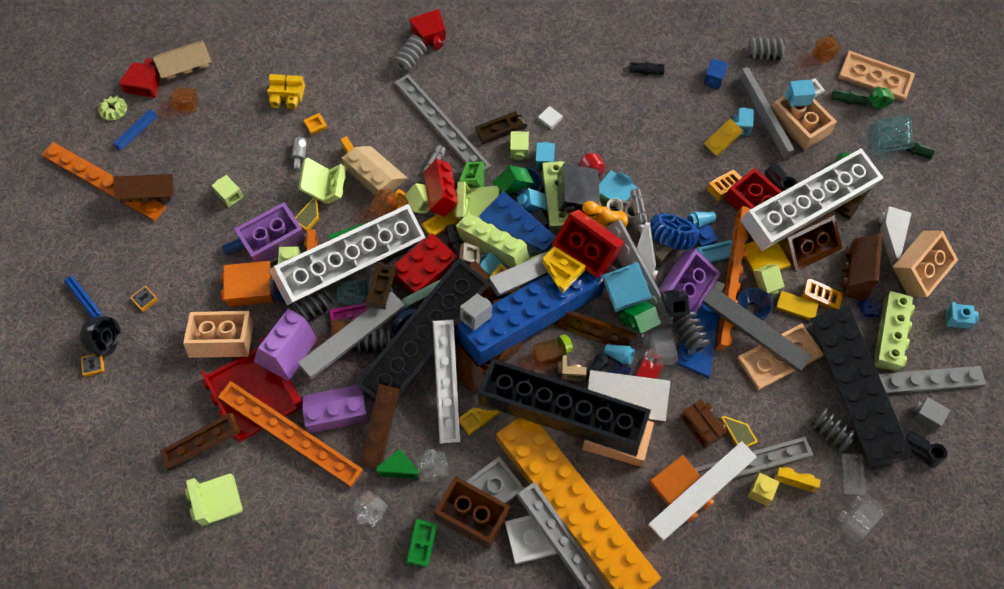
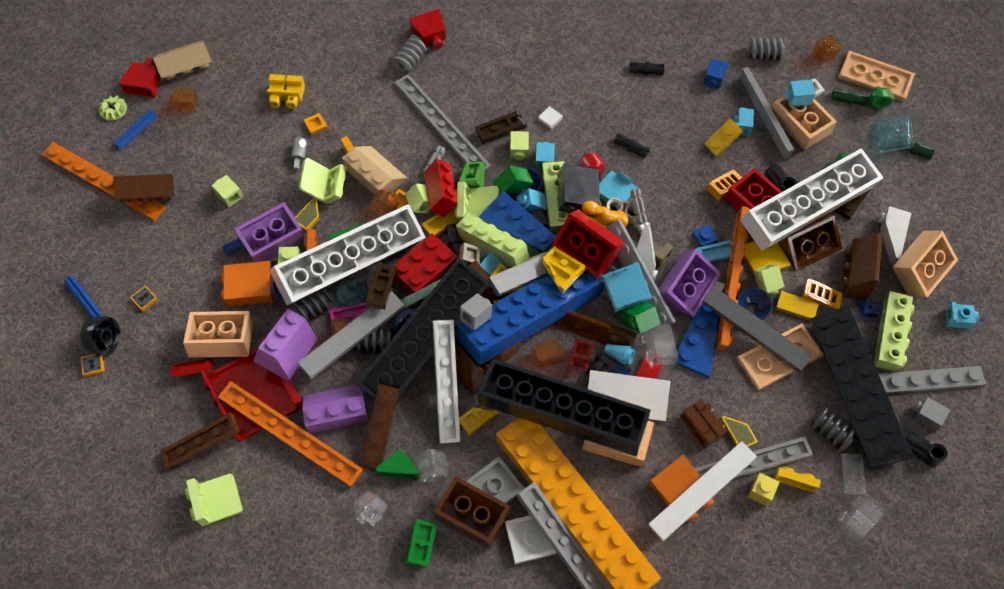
lime tile [557,334,573,355] -> none
tan bracket [558,355,587,381] -> none
blue gear [649,213,699,250] -> none
black brick [663,288,690,318] -> none
dark grey piece [672,312,710,355] -> none
medium azure cone [687,211,716,229] -> none
none -> red tile [170,358,214,377]
none -> clear red brick [569,338,595,369]
none -> black pin [614,133,650,158]

